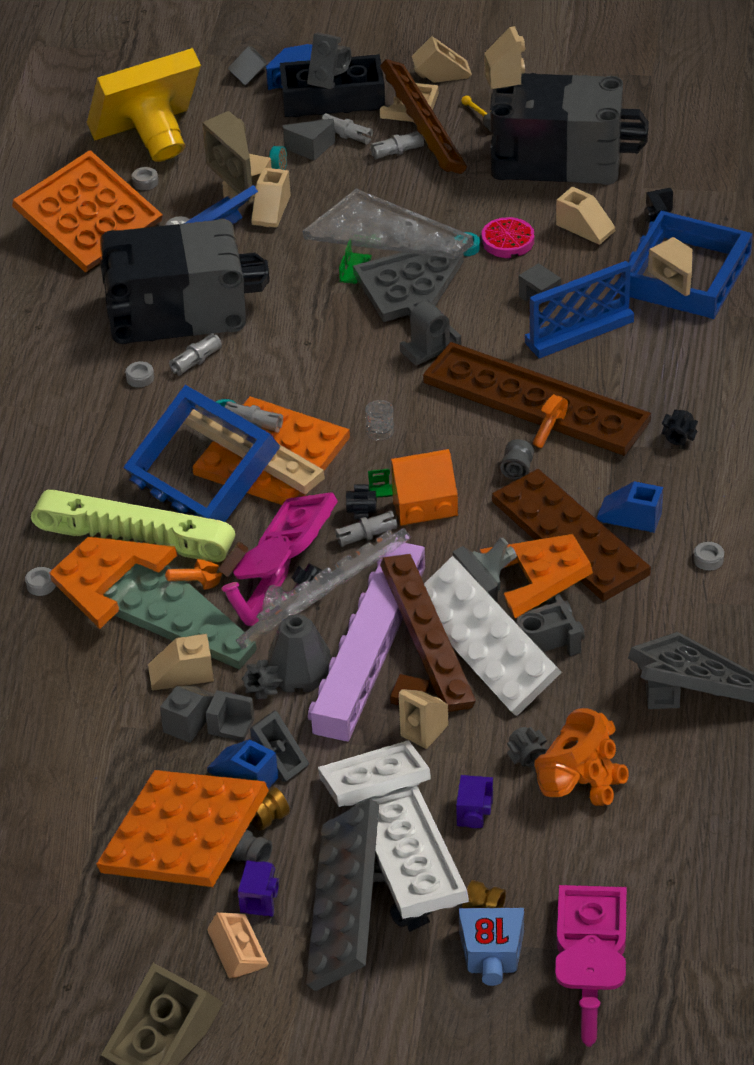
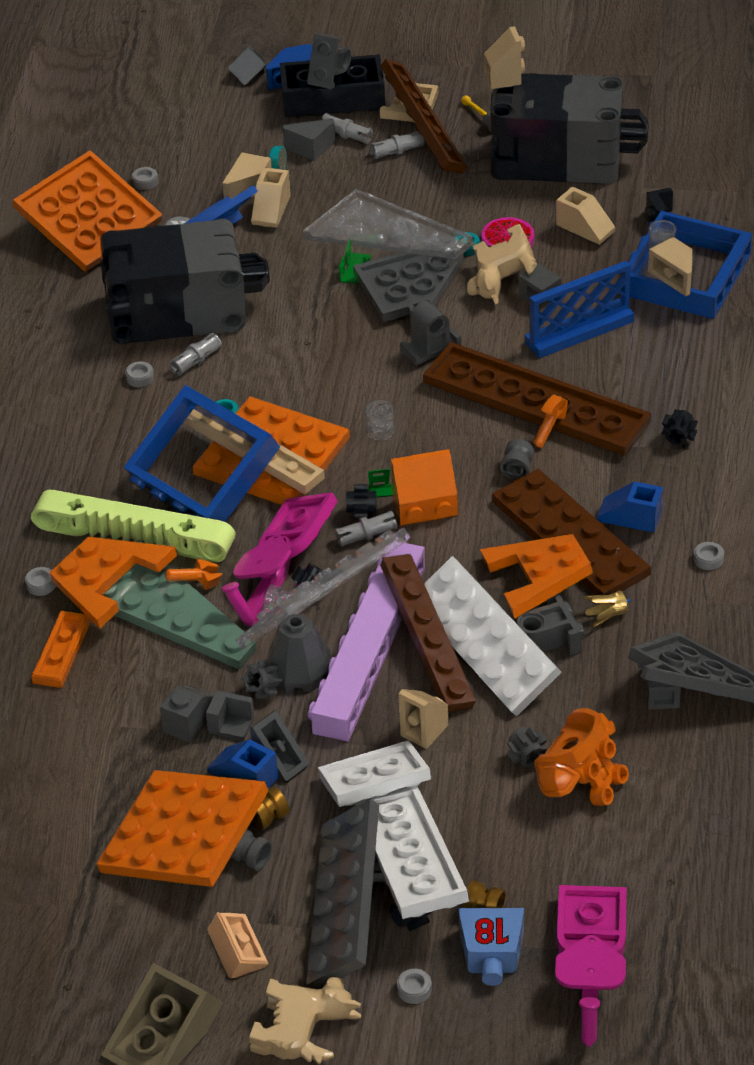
yellow piece [87,48,201,162] -> none
tan slope [148,634,214,691] -> none
dark tan slope [202,111,253,203] -> none
reddish brown tile [219,542,248,577] -> none
light grey pin [225,401,283,432] -> none
dark purple brick [238,860,279,917] -> none
reddish brown tile [390,674,430,705] -> none
tan slope [412,36,472,83] -> none
piece [453,538,517,603] -> none
dark purple brick [456,775,493,828] -> none
none -> orange tile [31,610,91,688]
none -> tan animal [249,977,361,1064]
none -> light grey tile [397,969,432,1004]
none -> tan animal [467,224,537,304]
none -> pearl gold piece [584,591,631,627]
none -> clear wheel [648,220,676,251]

